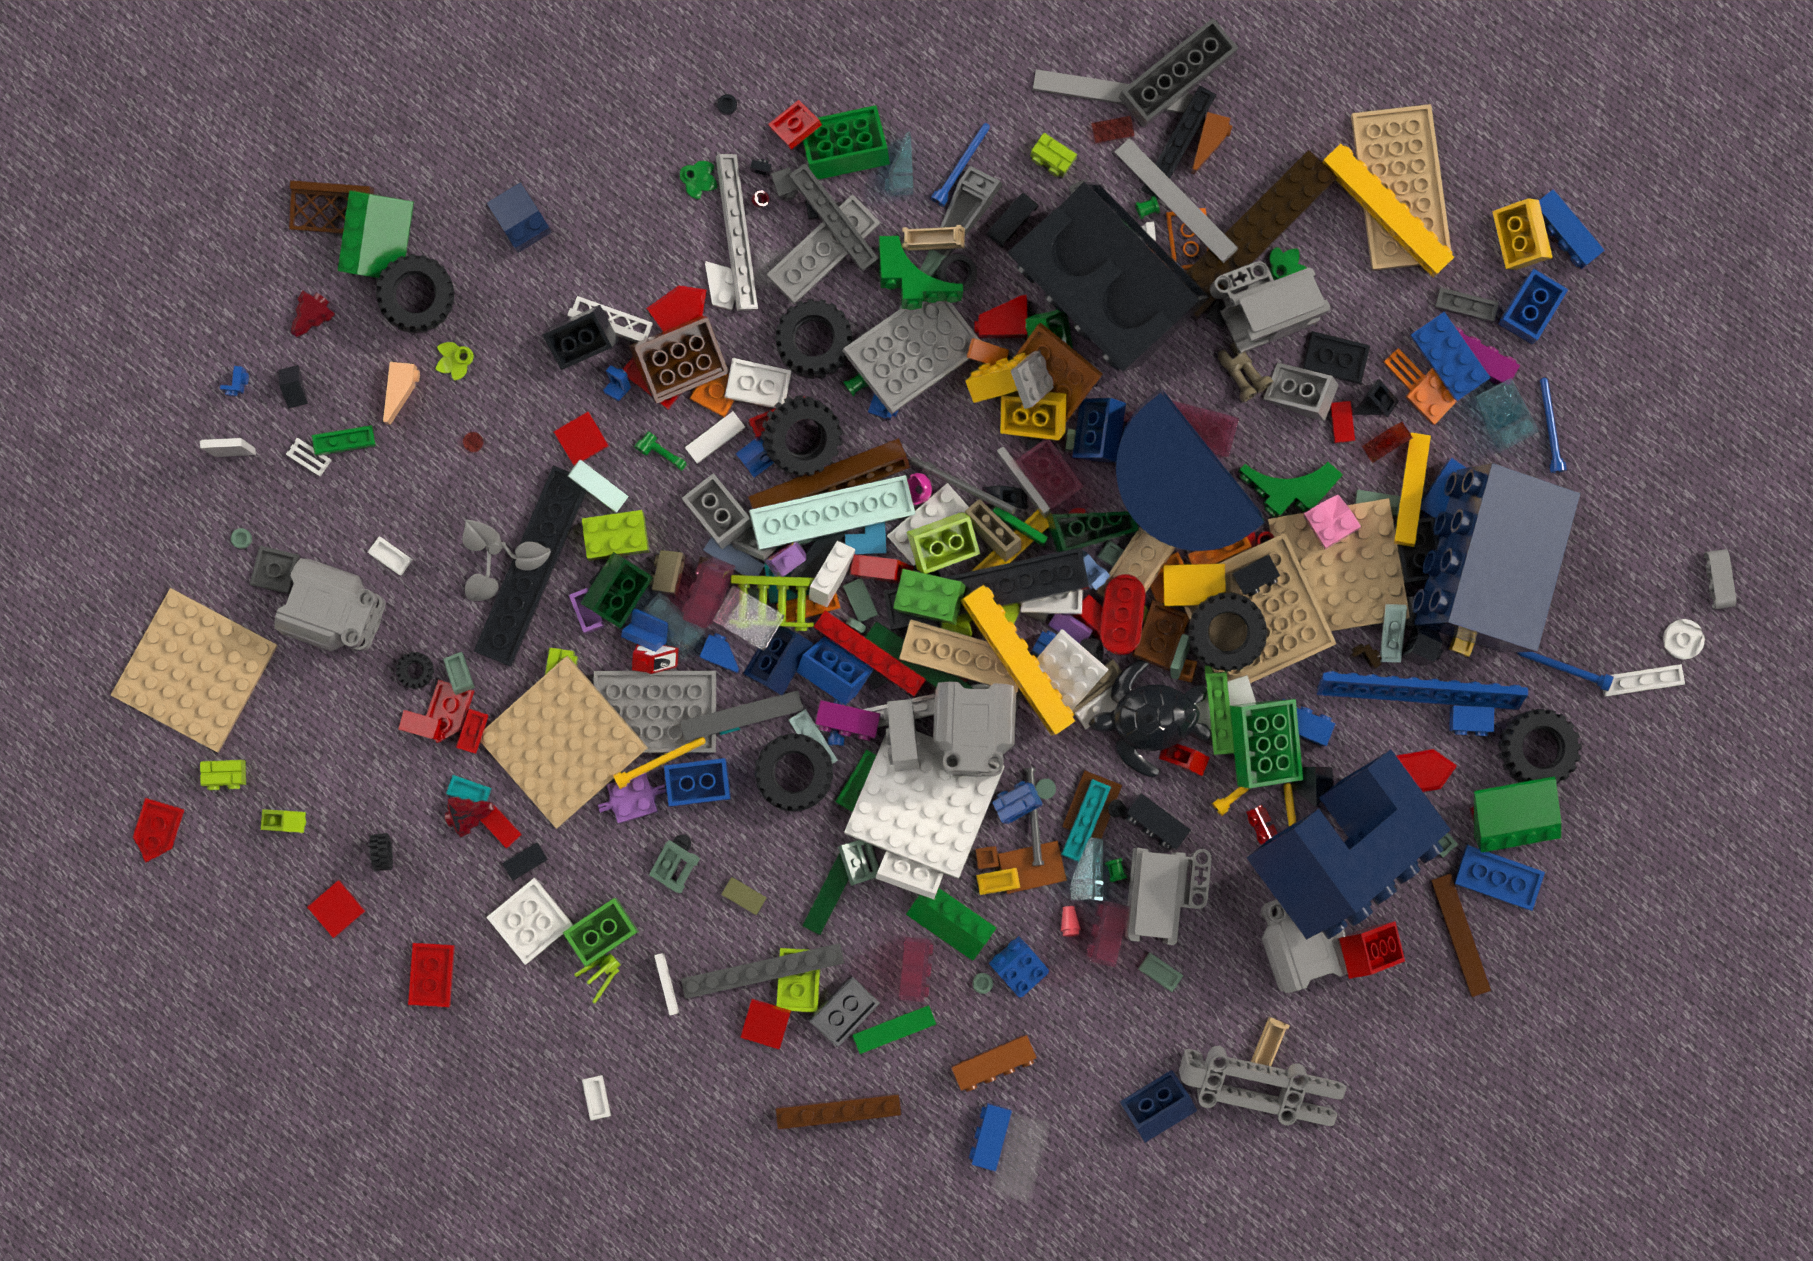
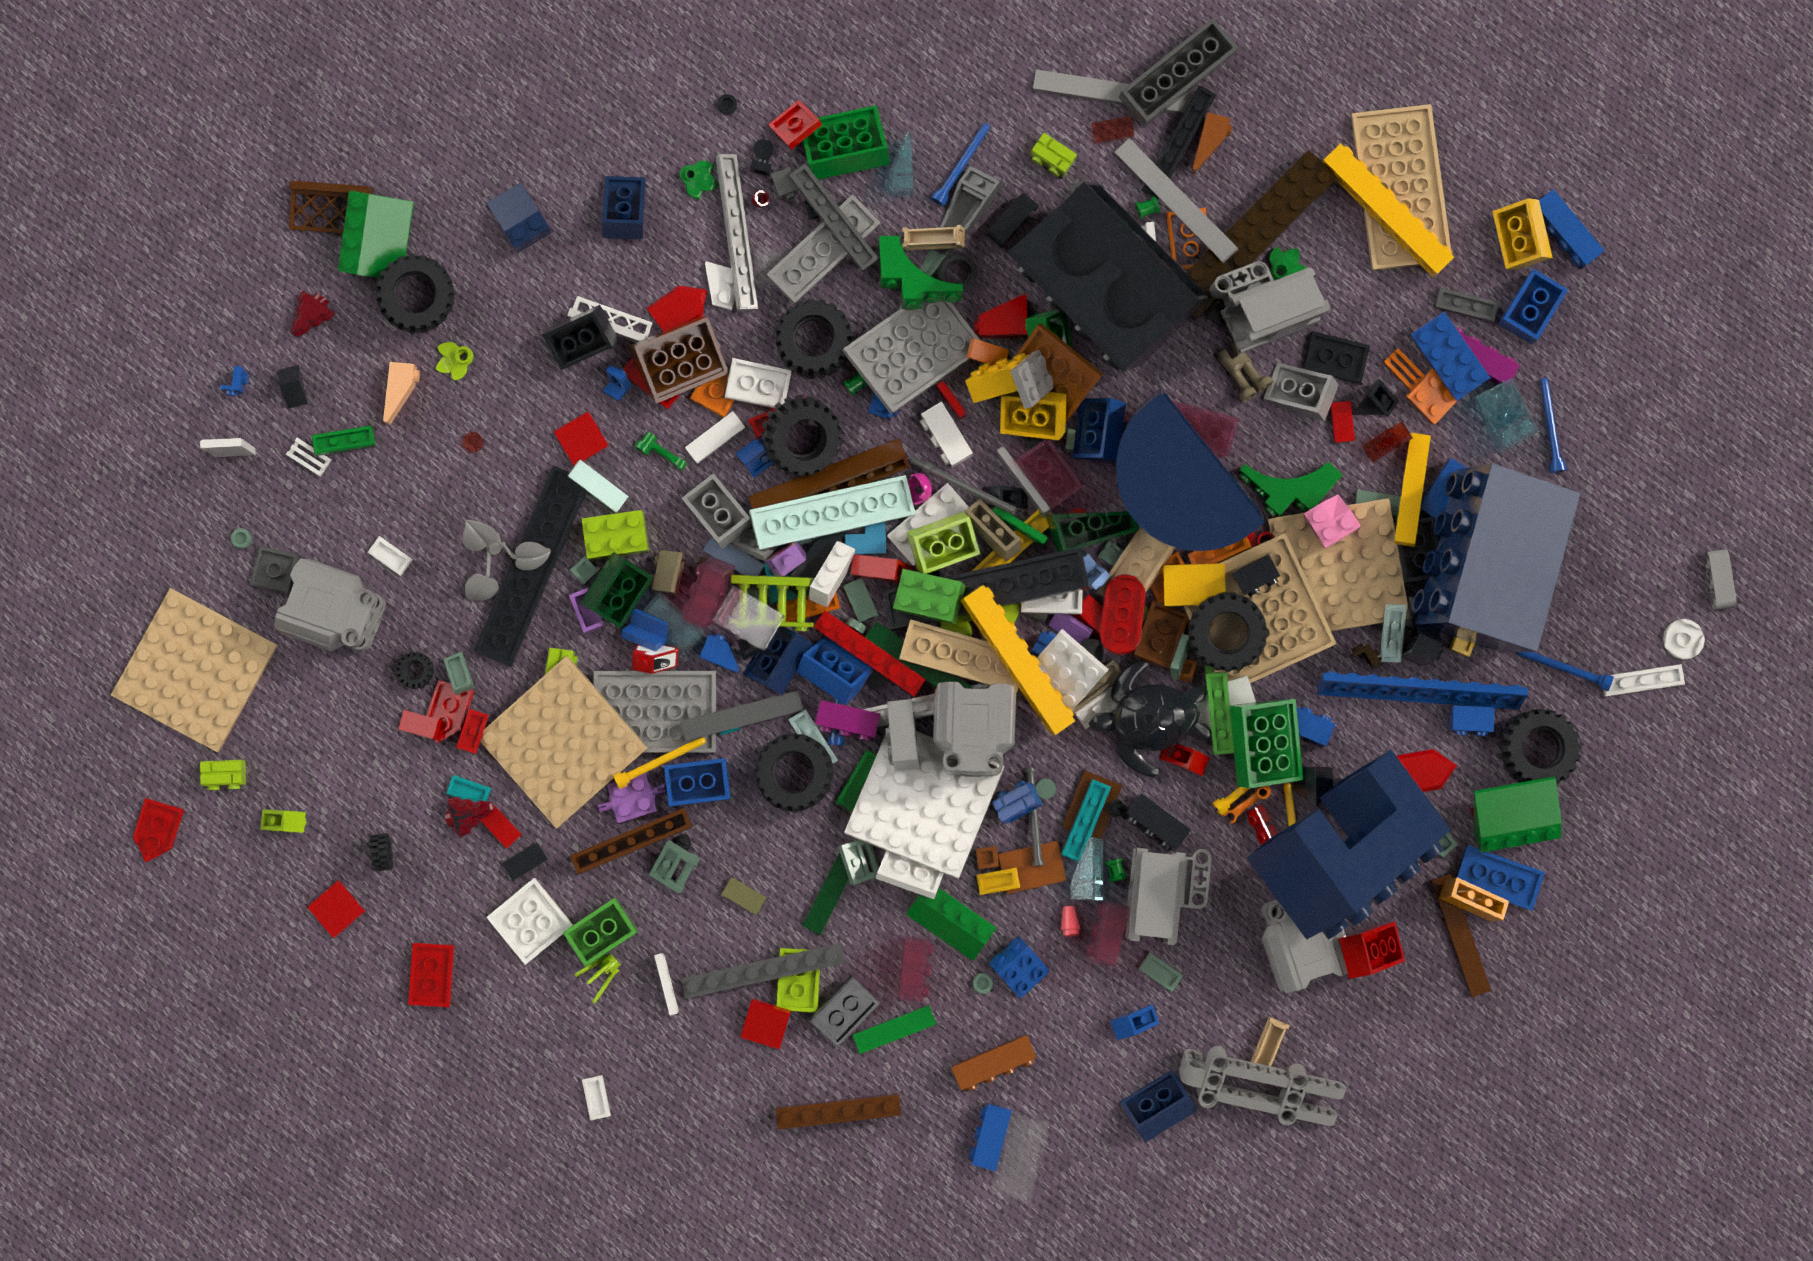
none -> sand green tile [570,556,599,585]
none -> reddish brown brick [570,808,693,875]
none -> dark blue slope [602,176,645,239]
none -> black bracket [731,631,765,661]
none -> black tile [753,139,774,160]
none -> white brick [920,402,973,468]
none -> red tile [936,381,966,420]
none -> blue slope [1110,1004,1160,1040]
none -> orange brick [1224,785,1271,823]
none -> light orange brick [1439,877,1509,922]

